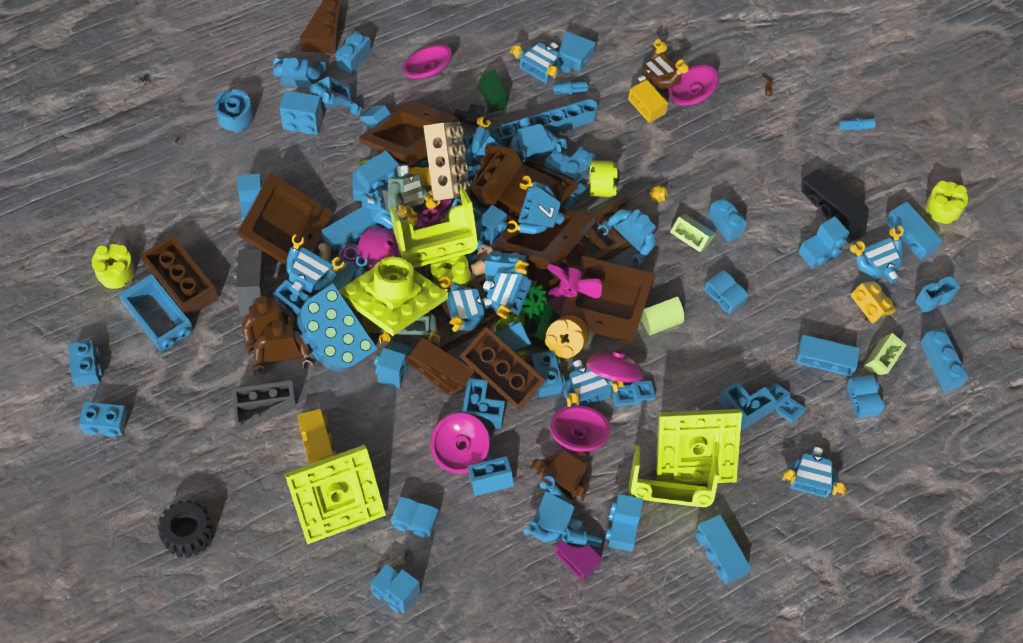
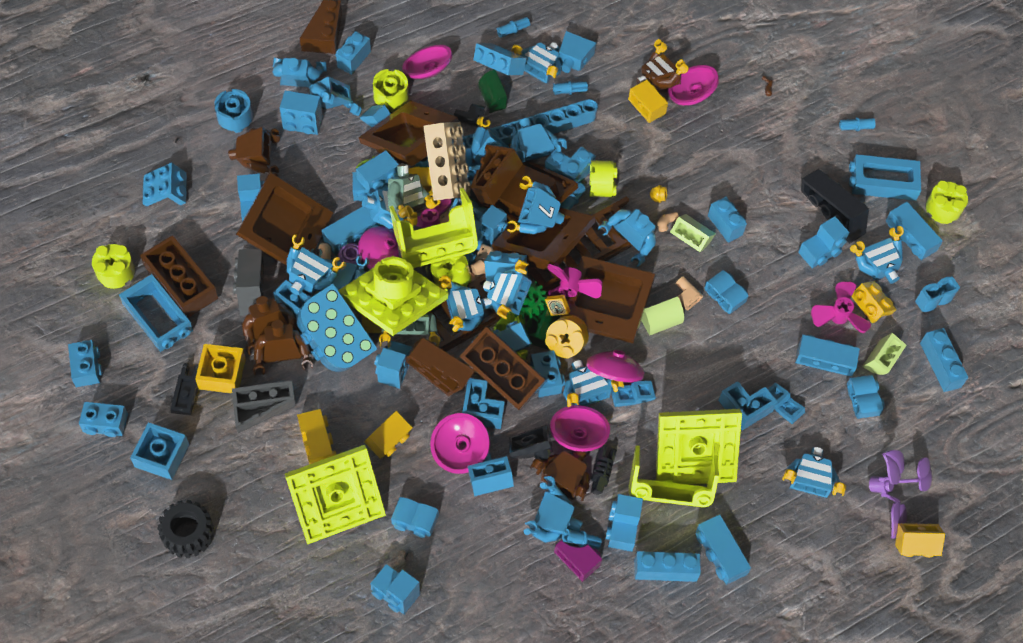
none -> dark azure brick [130,422,189,480]
none -> dark azure bracket [143,163,187,206]
none -> black hinge [170,363,199,416]
none -> yellow brick [195,344,246,393]
none -> reddish brown torso [228,127,280,177]
none -> yellow brick [364,411,412,459]
none -> neon yellow brick [373,69,409,112]
none -> dark azure brick [473,43,526,75]
none -> dark azure axle [497,17,531,38]
none -> black slope [509,425,553,460]
none -> tile [545,295,570,316]
none -> black hinge [591,444,617,495]
none -> dark azure brick [634,551,701,582]
none -> light nougat arm [656,212,679,232]
none -> light nougat piece [676,276,703,310]
none -> dark pink piece [811,282,871,333]
none -> dark azure piece [849,154,921,201]
none -> medium lavender plant [869,450,932,539]
none -> yellow brick [895,523,945,557]

